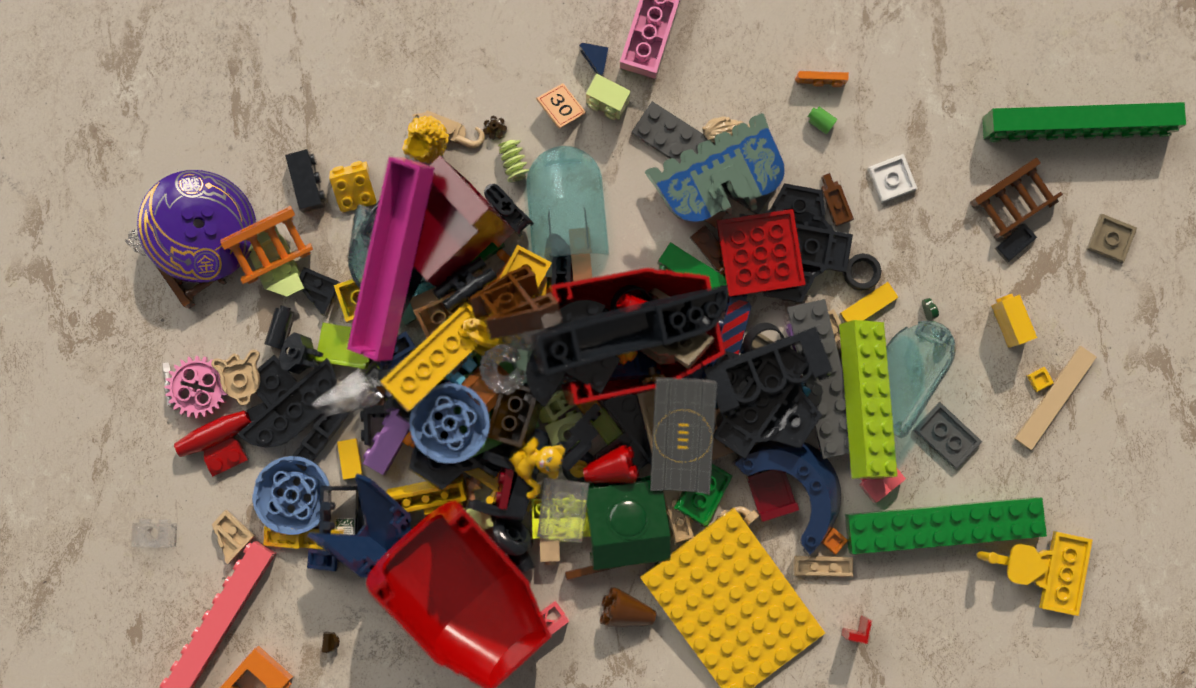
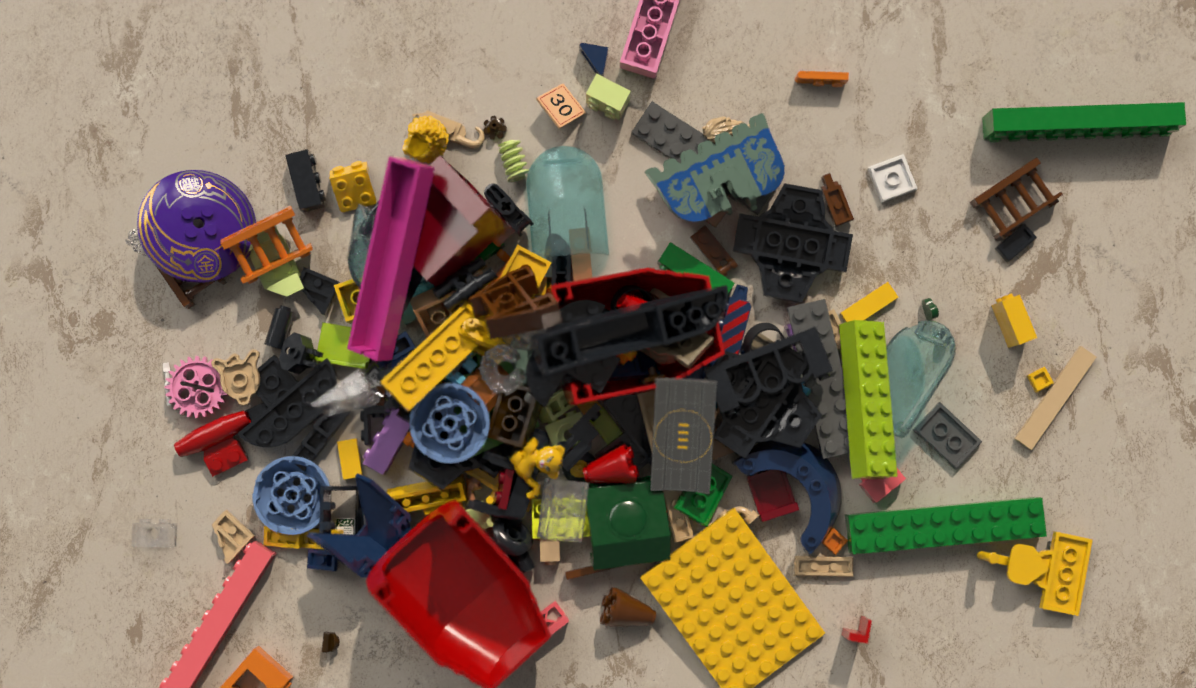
red plate [716,209,806,297] -> none
bright green brick [807,106,837,135] -> none
black tyre [843,253,882,291] -> none
dark tan tile [1087,214,1137,263] -> none

